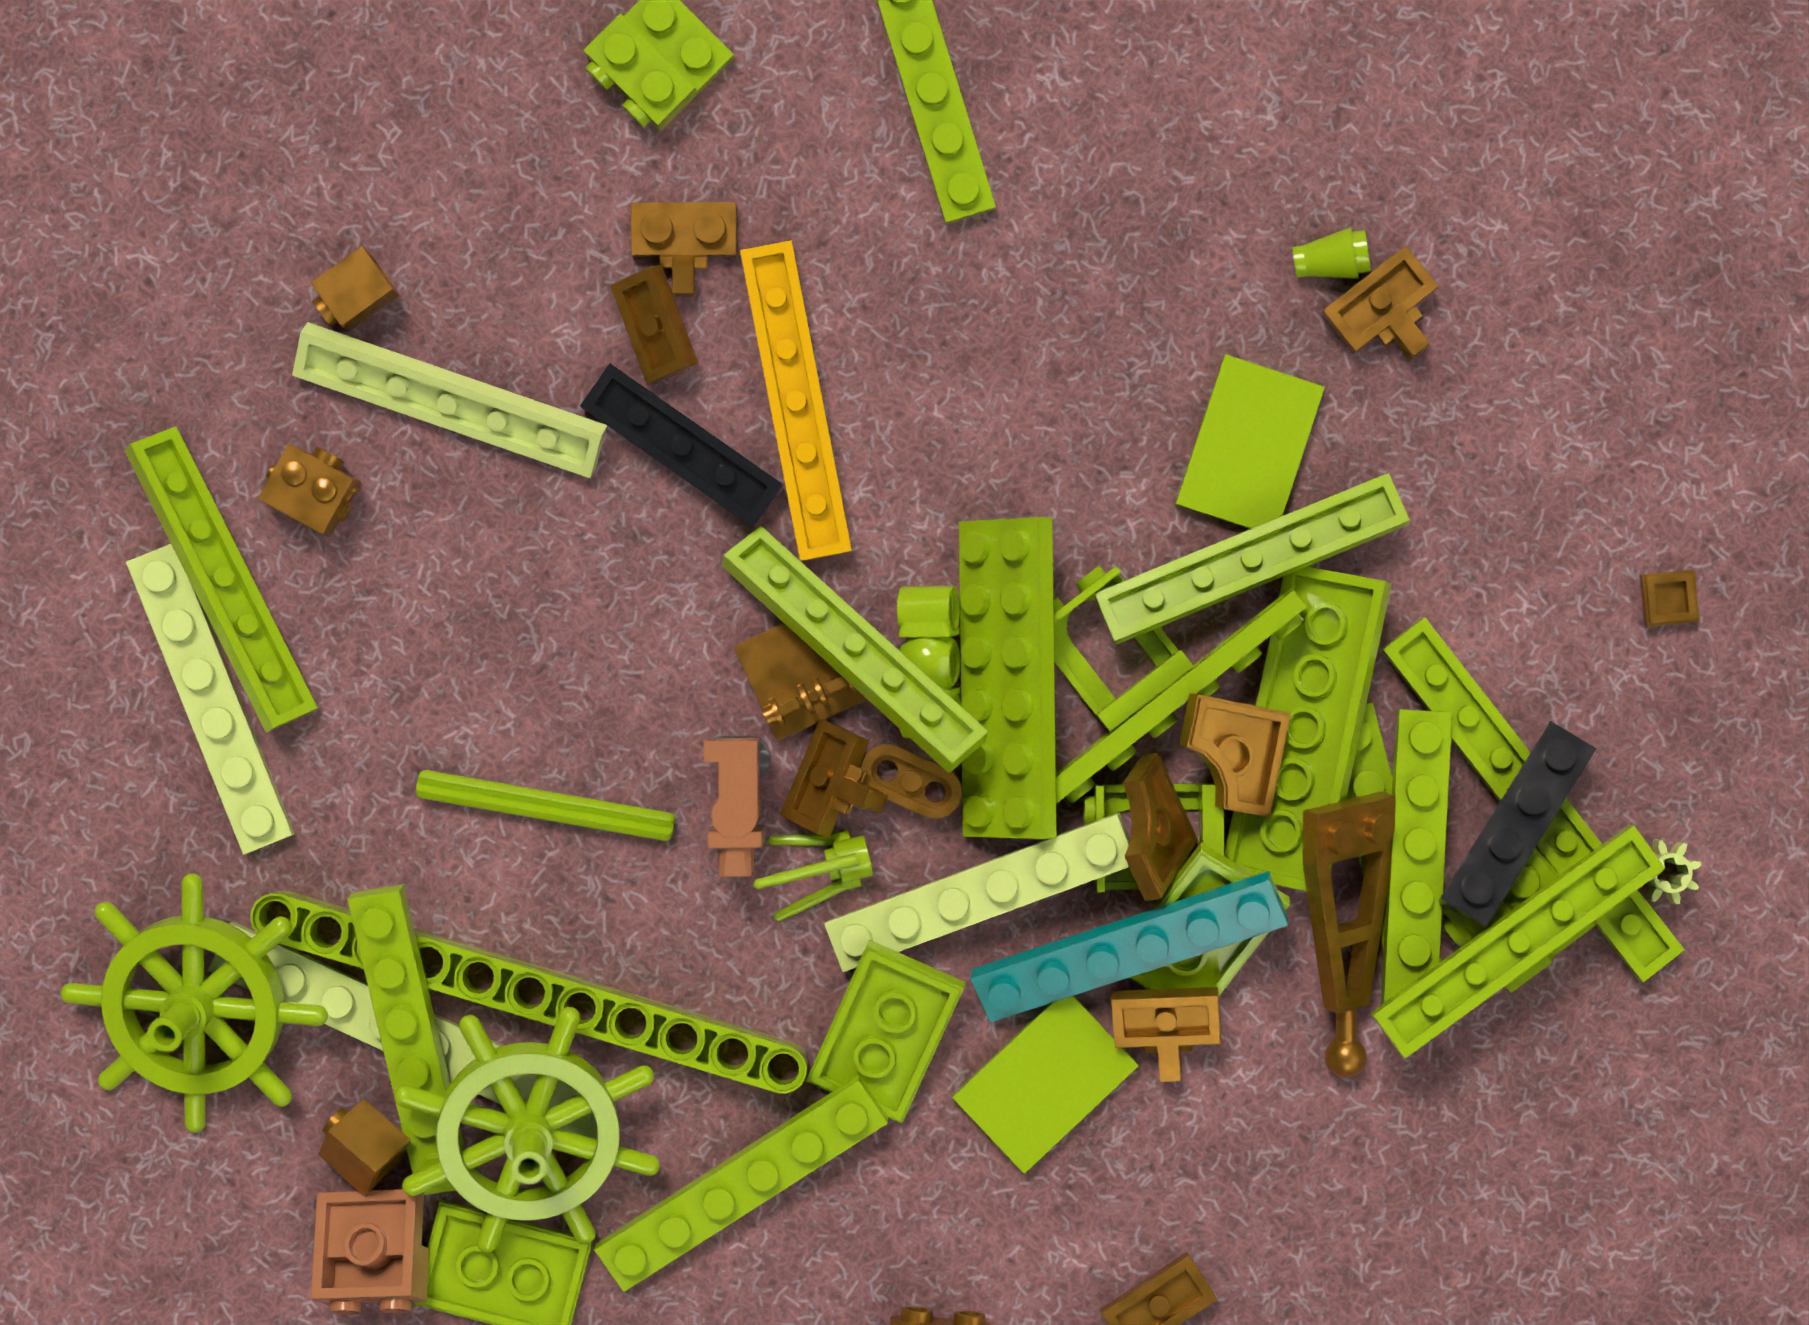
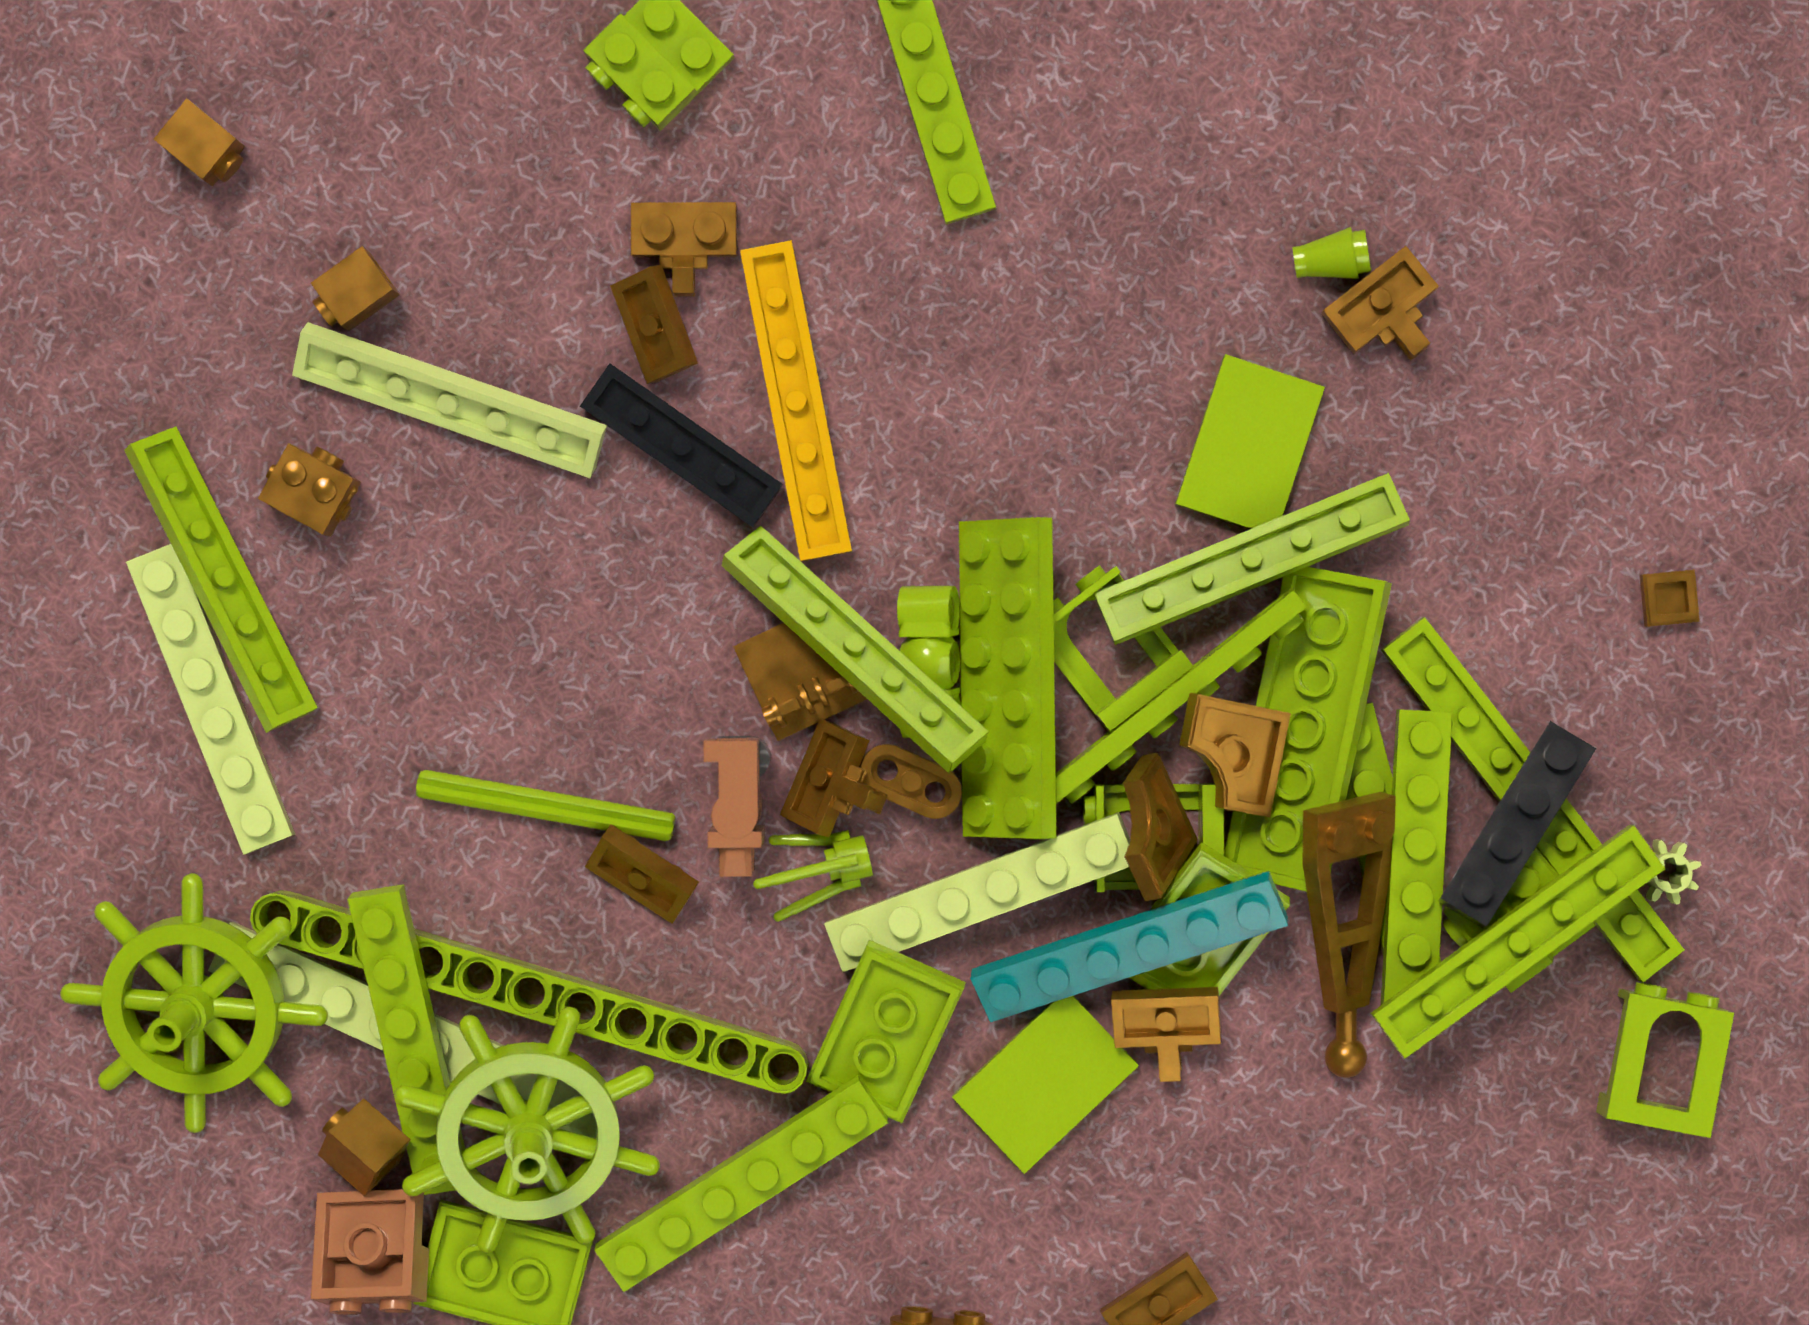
none -> pearl gold brick [153,98,246,187]
none -> pearl gold plate [585,824,699,924]
none -> lime panel [1596,982,1734,1138]

